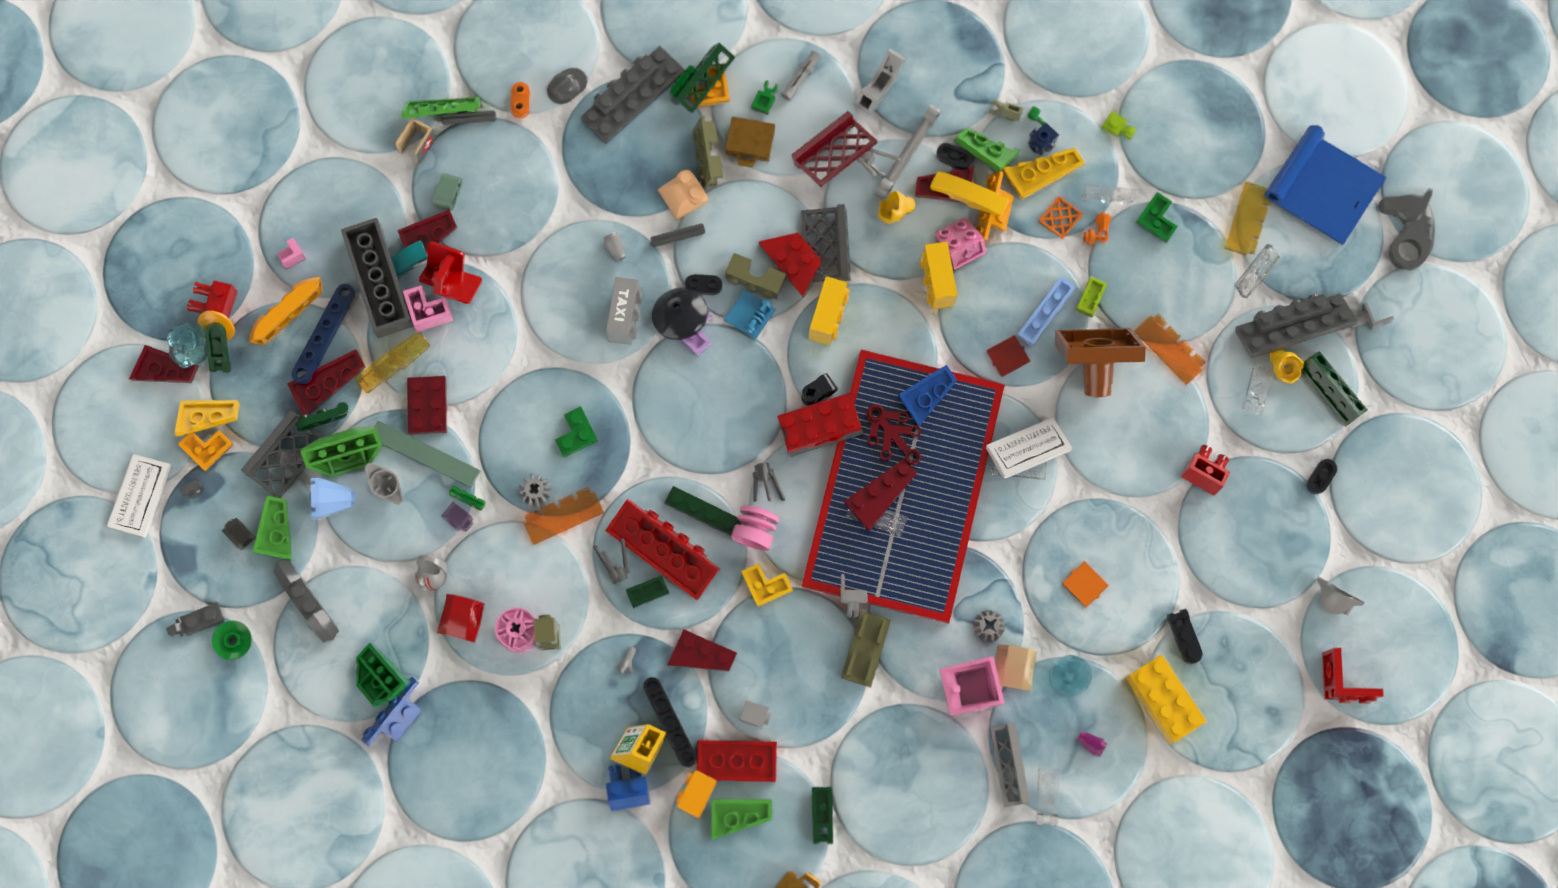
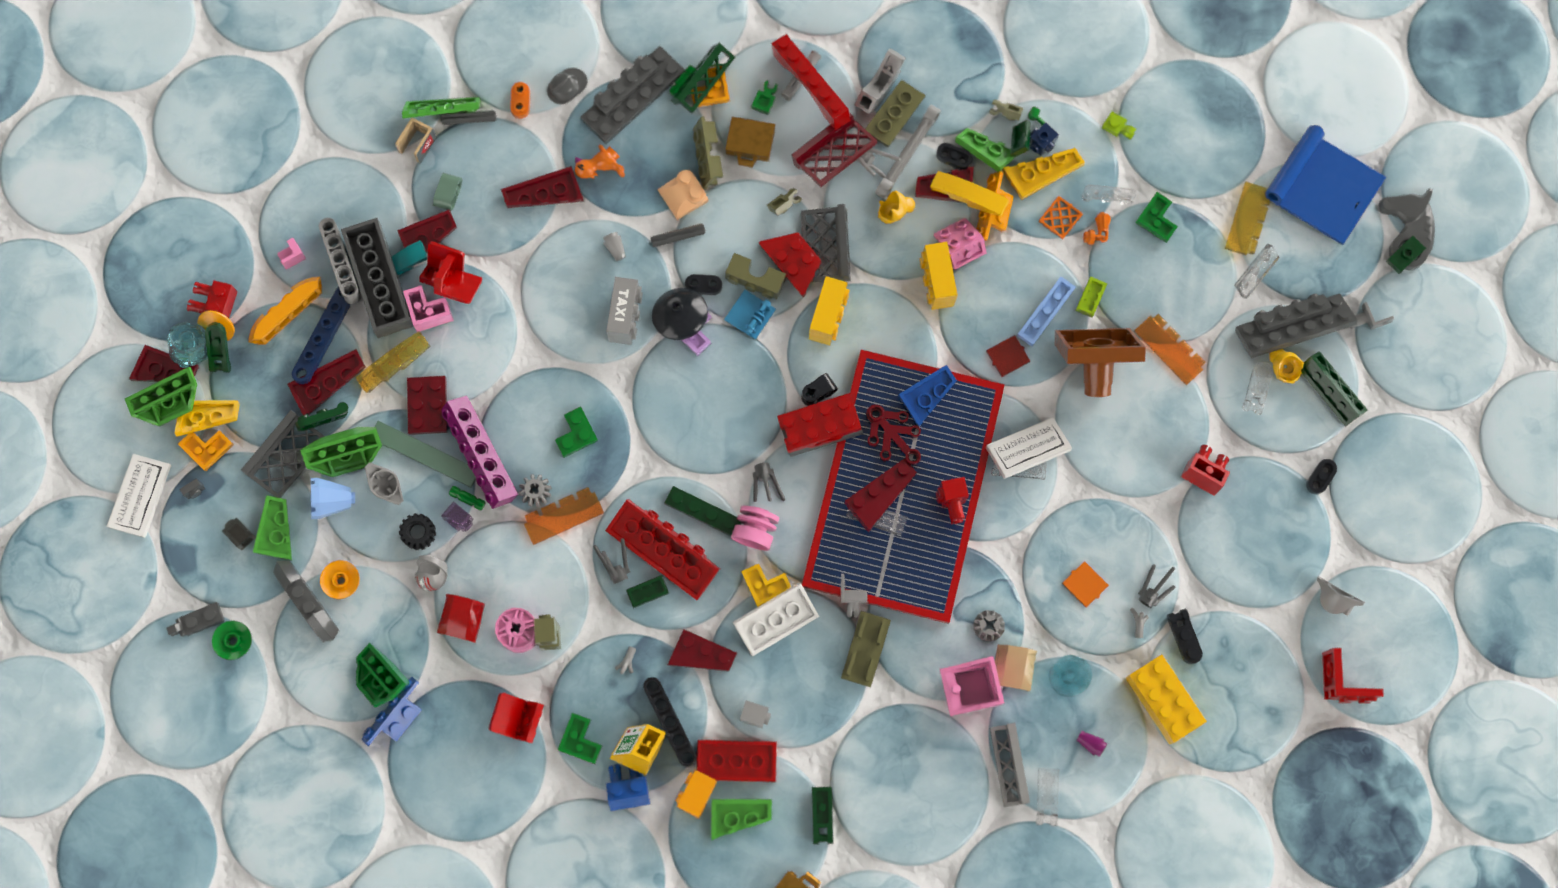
none -> bright green wedge [125,367,197,426]
none -> light grey beam [319,218,361,305]
none -> light orange dish [320,560,360,599]
none -> black tyre [399,513,436,550]
none -> magenta brick [441,395,518,509]
none -> red bracket [489,692,544,743]
none -> dark red wing [501,166,584,208]
none -> green plate [558,713,602,764]
none -> orange animal [574,144,625,179]
none -> white tile [732,582,820,657]
none -> olive plate [767,188,802,216]
none -> red arch [771,34,850,130]
none -> olive brick [865,80,926,147]
none -> red brick [936,477,969,525]
none -> dark green plate [1010,120,1031,158]
none -> light grey bar [1130,608,1149,638]
none -> dark grey plant [1138,564,1176,608]
none -> dark green plate [1386,236,1426,274]

